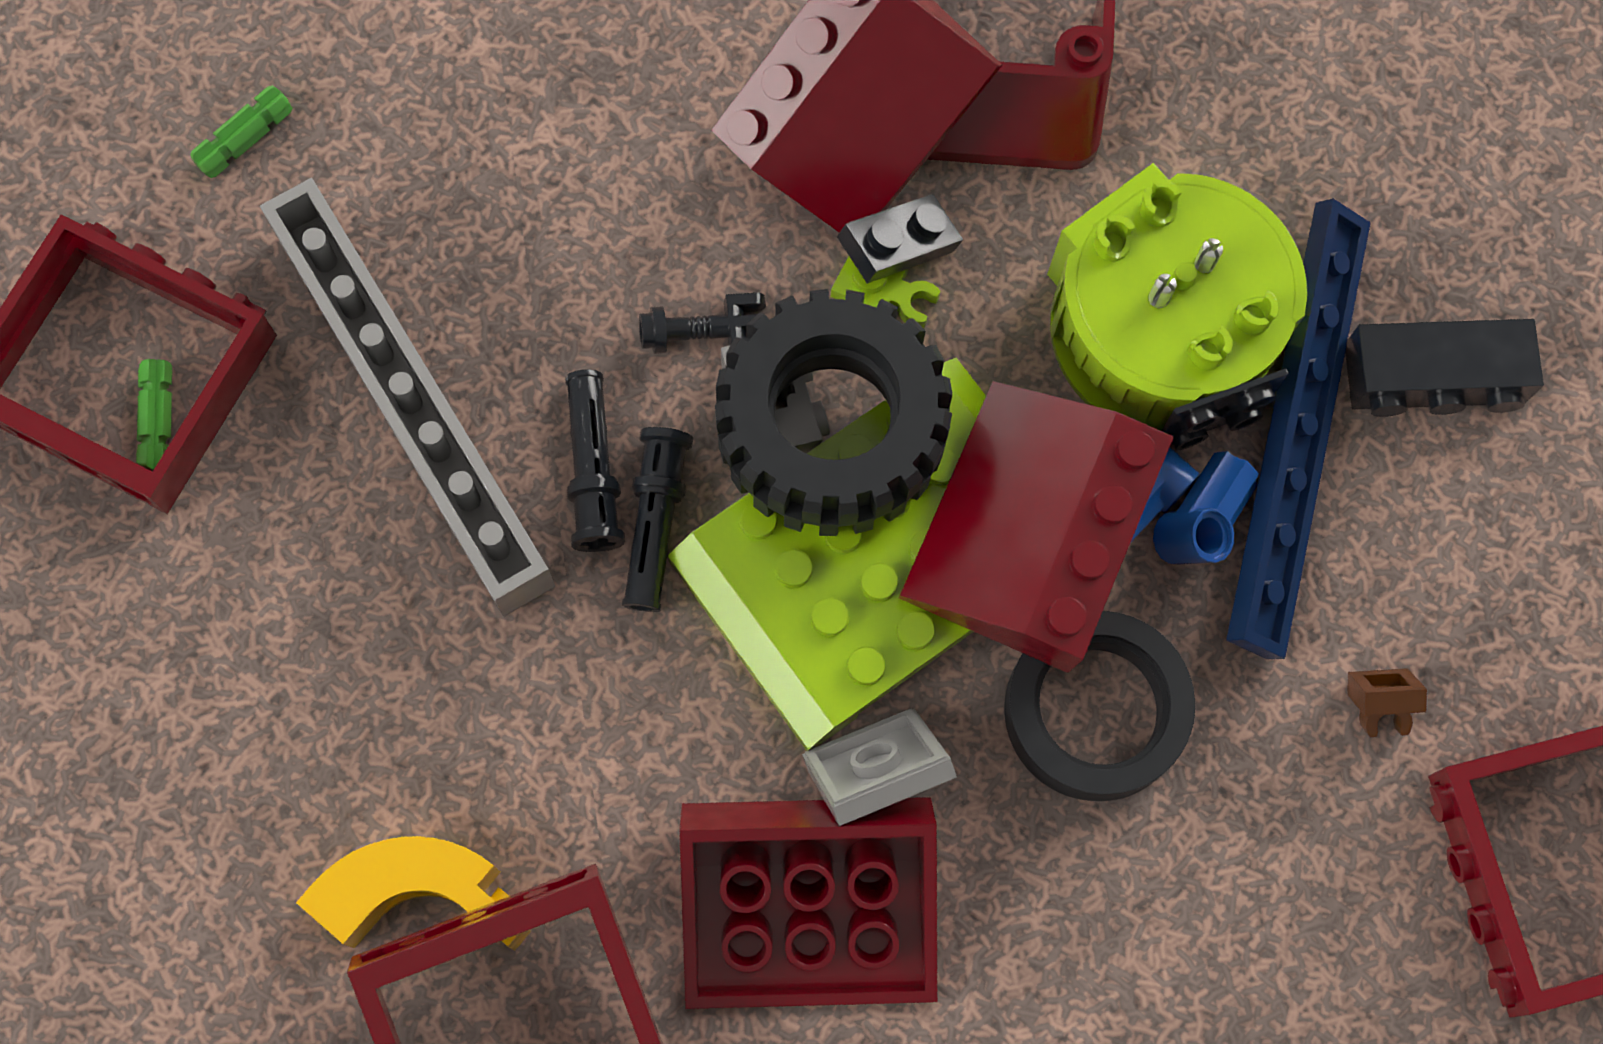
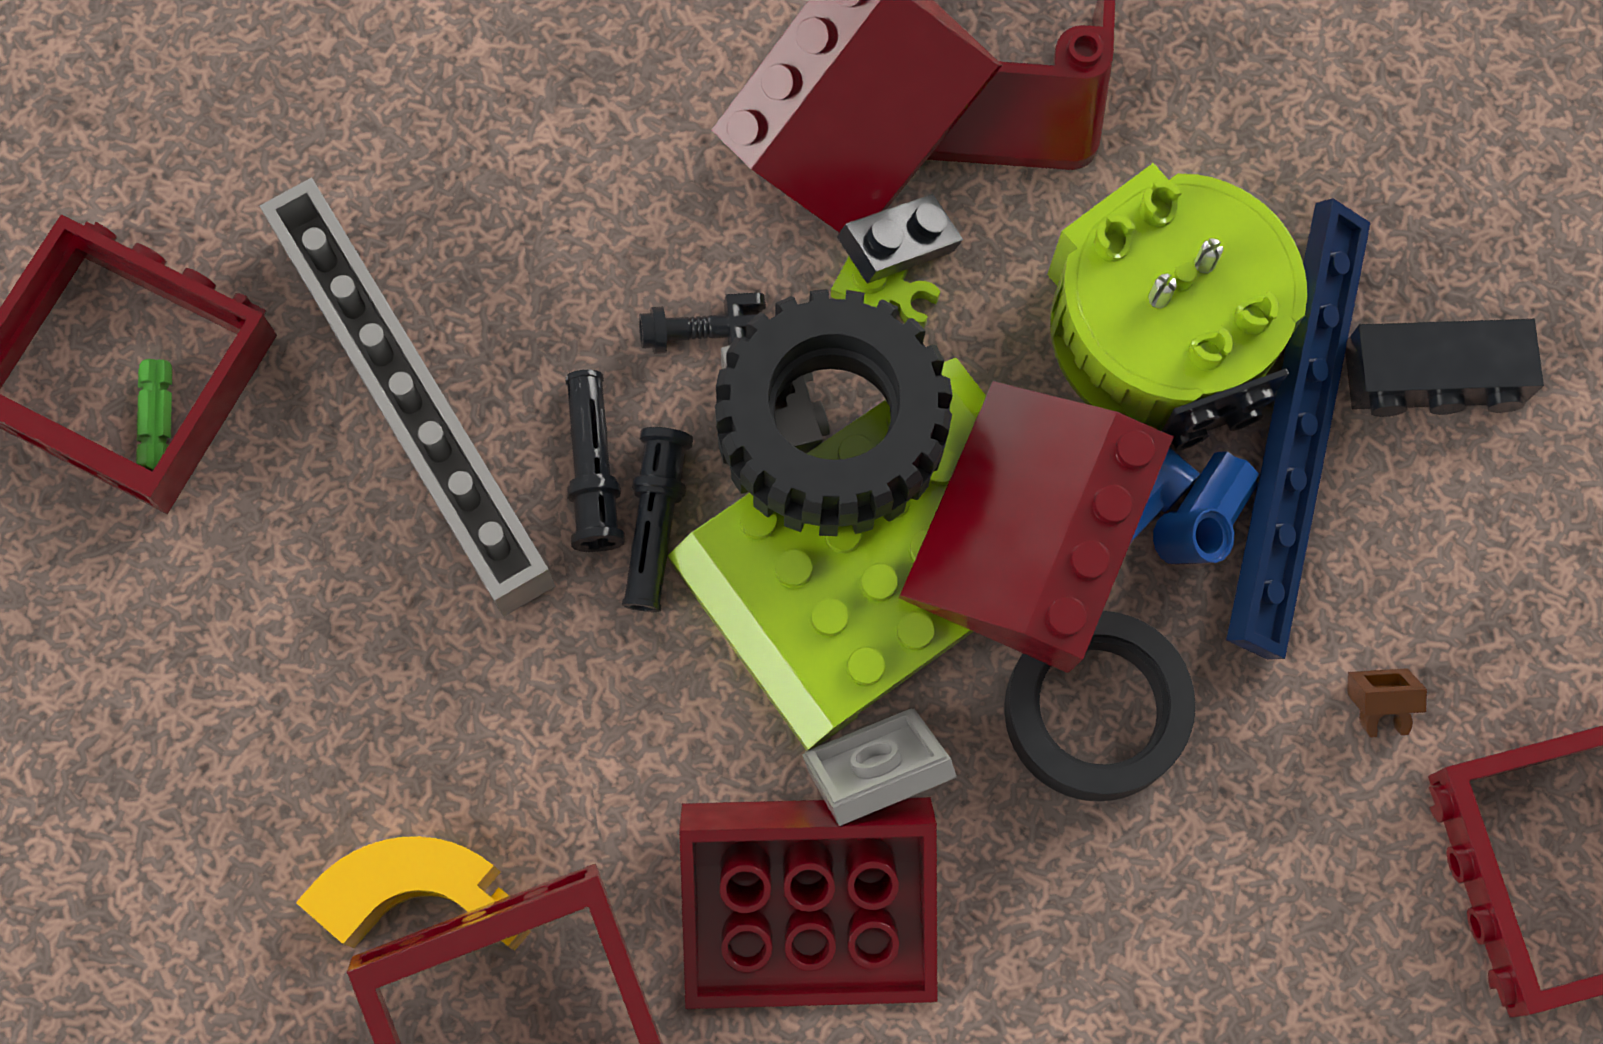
bright green axle [190,85,292,178] -> none

